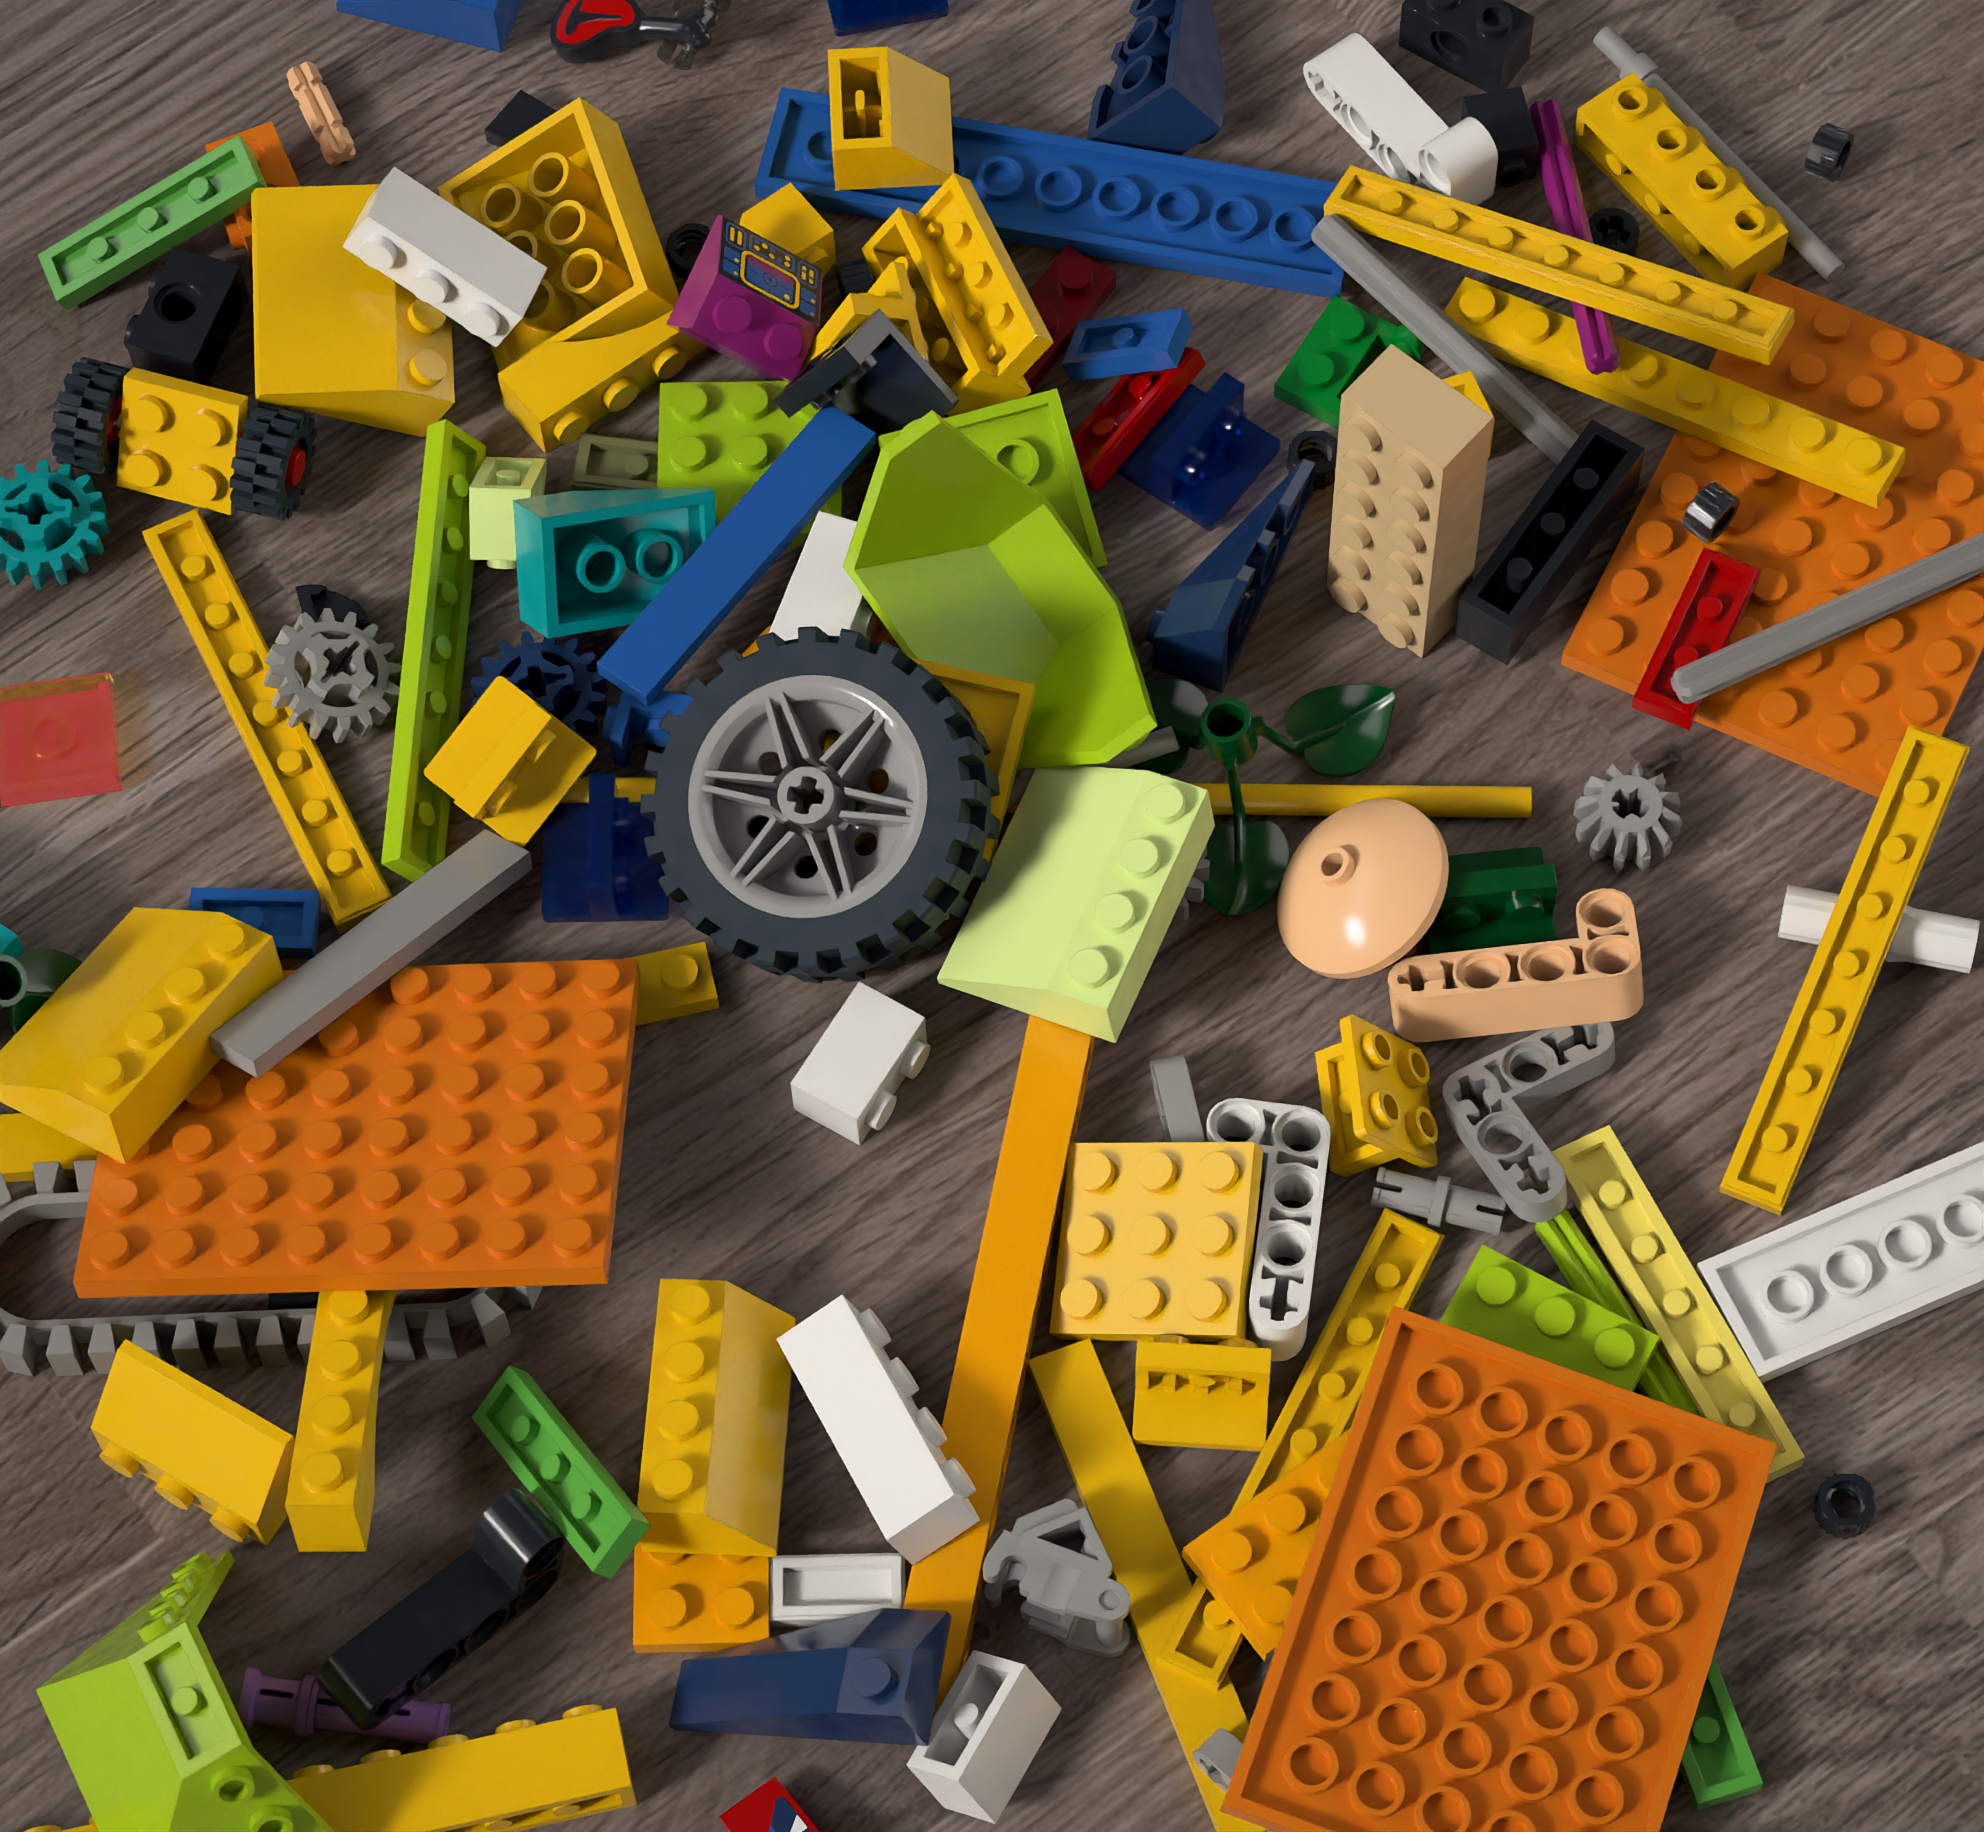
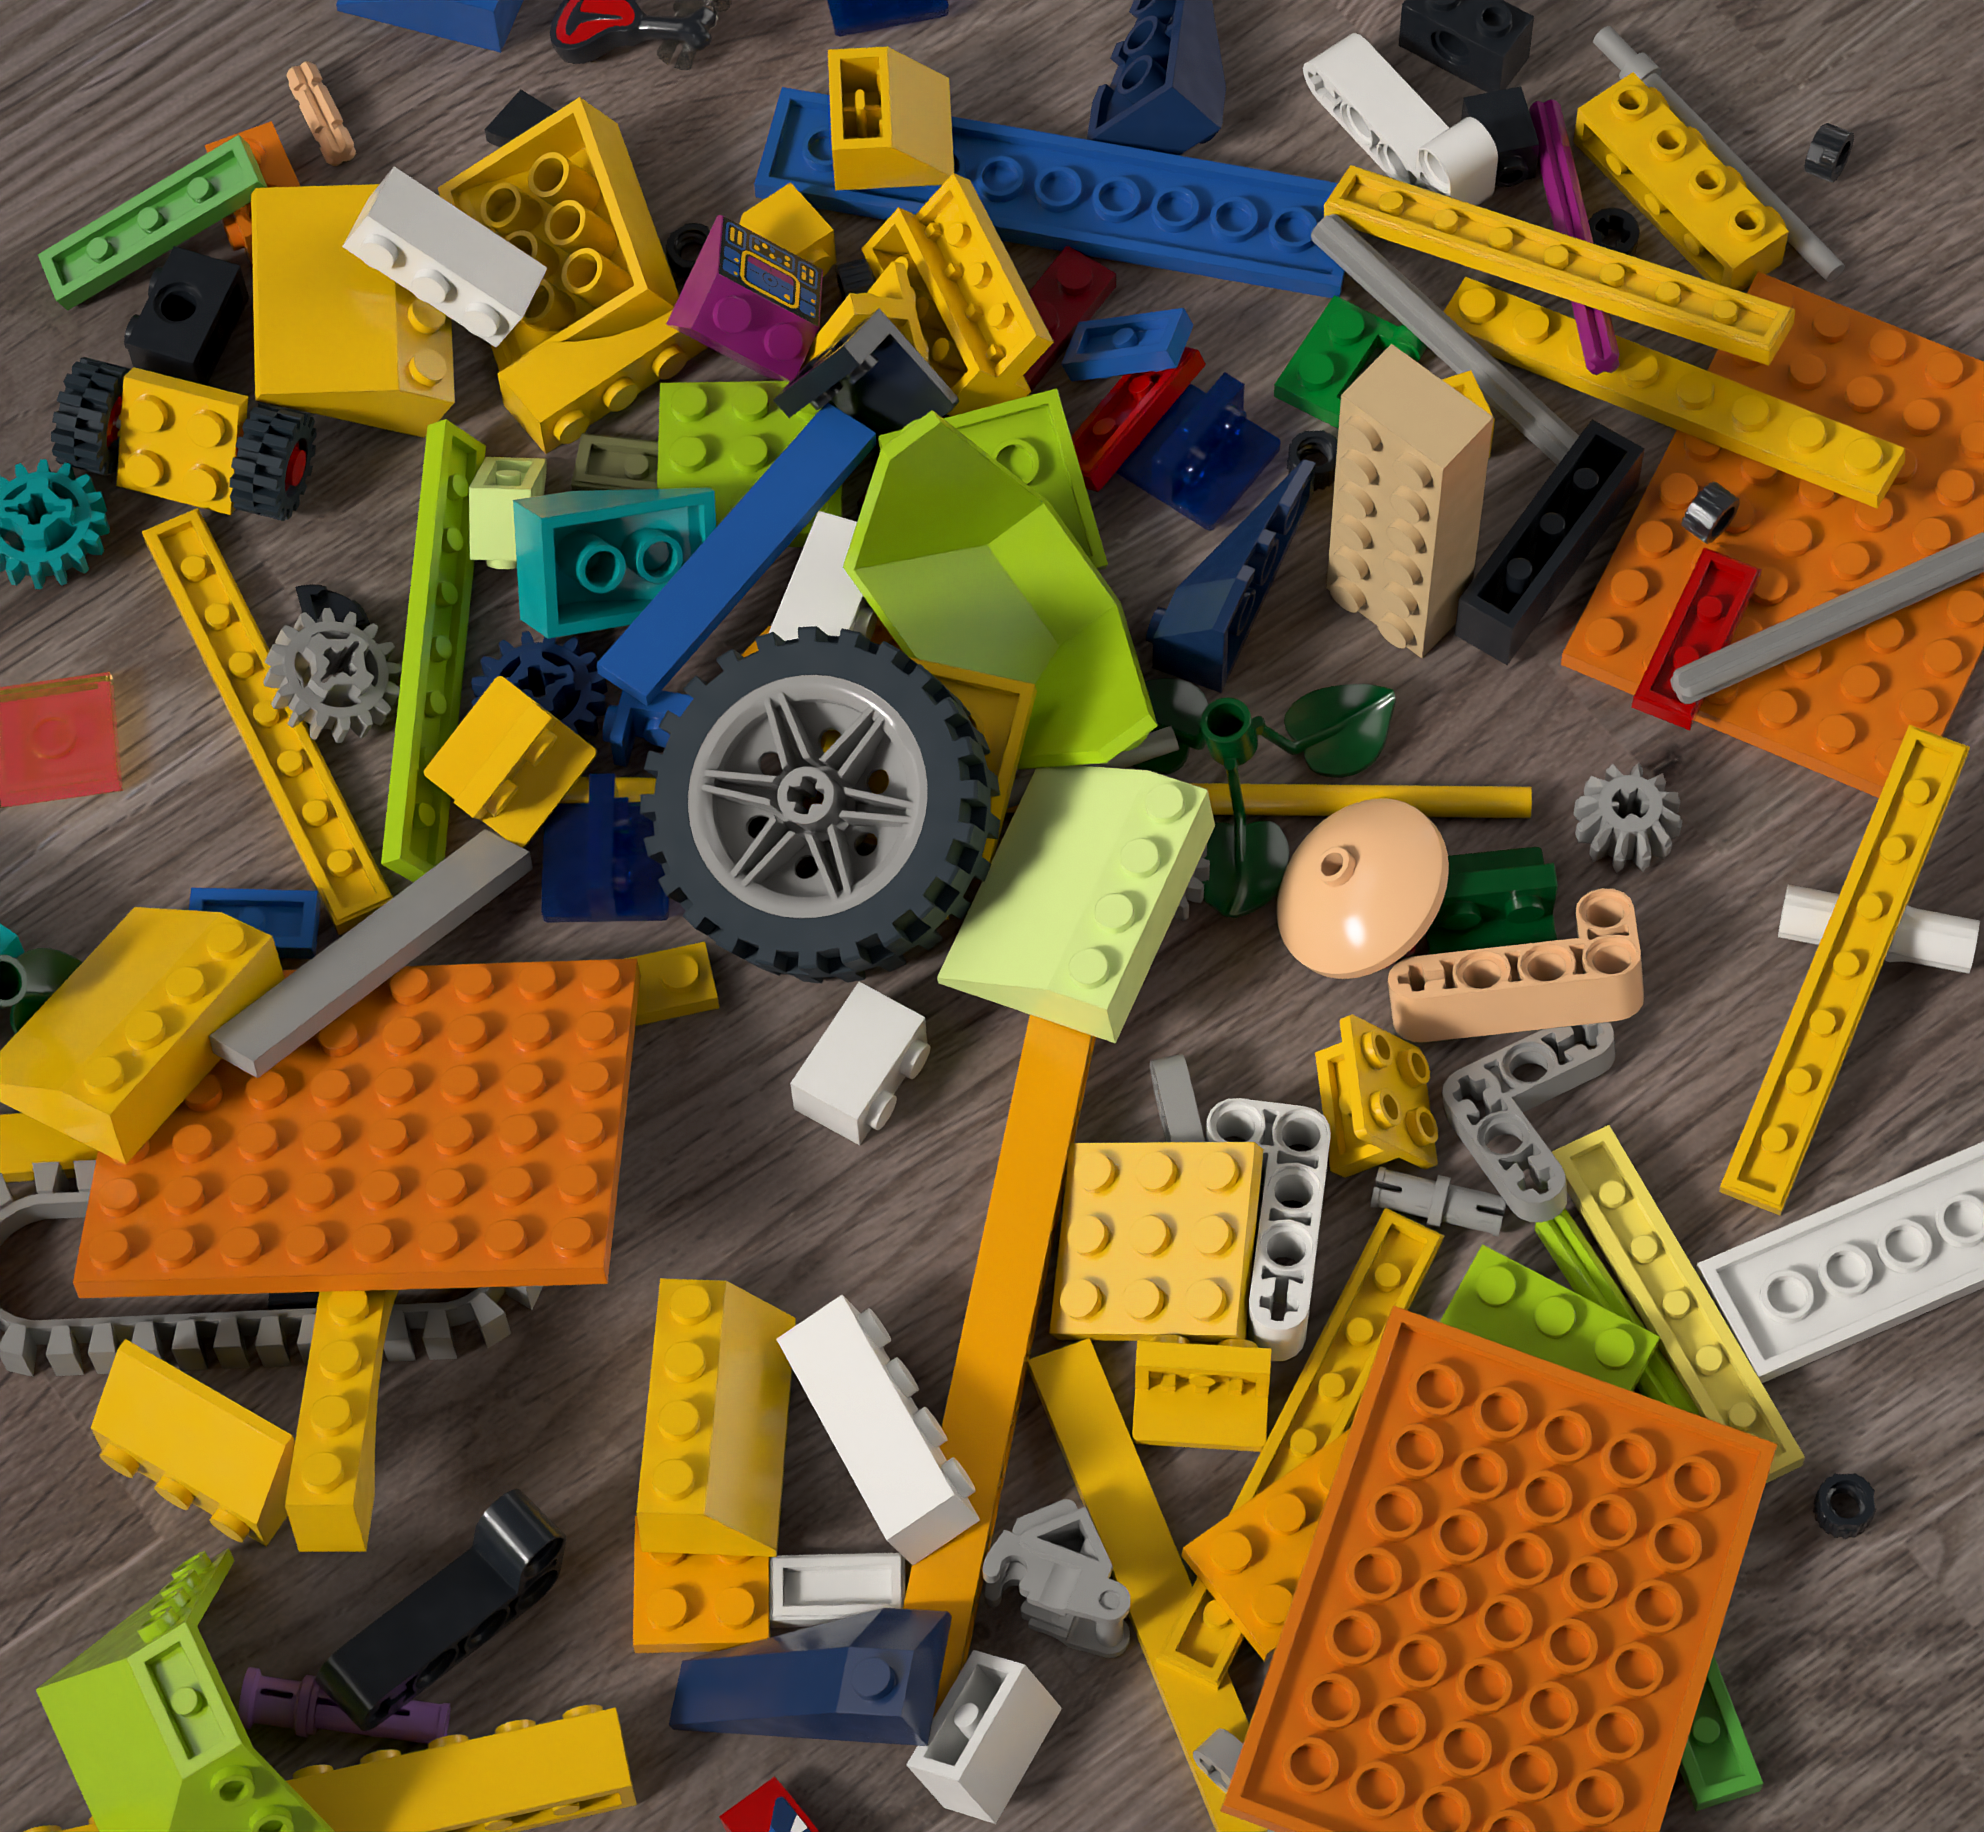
bright green plate [471,1365,651,1579] -> none

